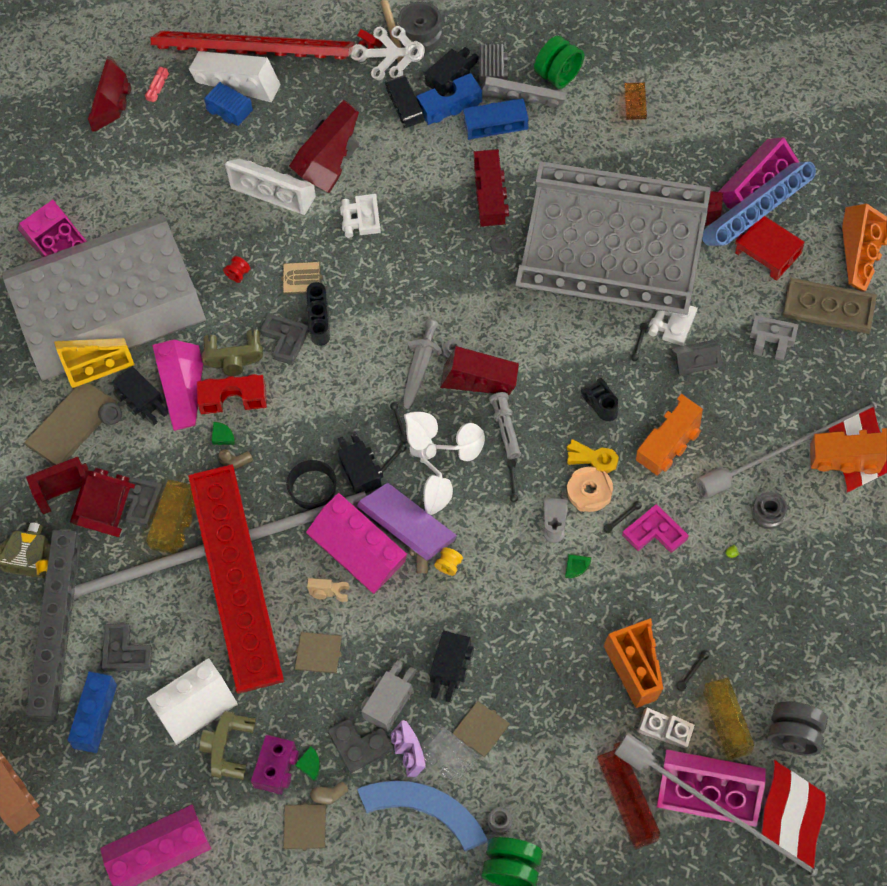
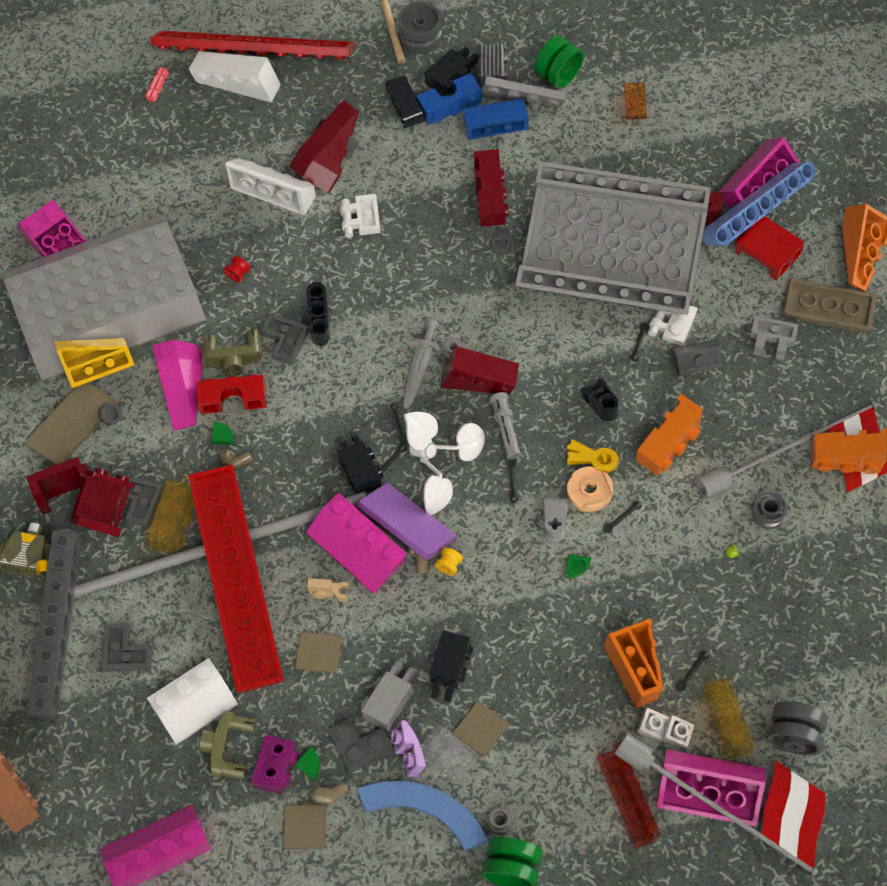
blue brick [68,672,117,753] -> none
dark red wedge [88,56,131,132] -> none
black hinge [112,366,168,426] -> none
blue brick [204,82,253,126] -> none
piece [281,262,323,295] -> none
black tyre [286,460,336,510] -> none
white plant [350,26,425,80] -> none
red tile [357,29,383,49] -> none
dark pink plate [622,504,689,553] -> none

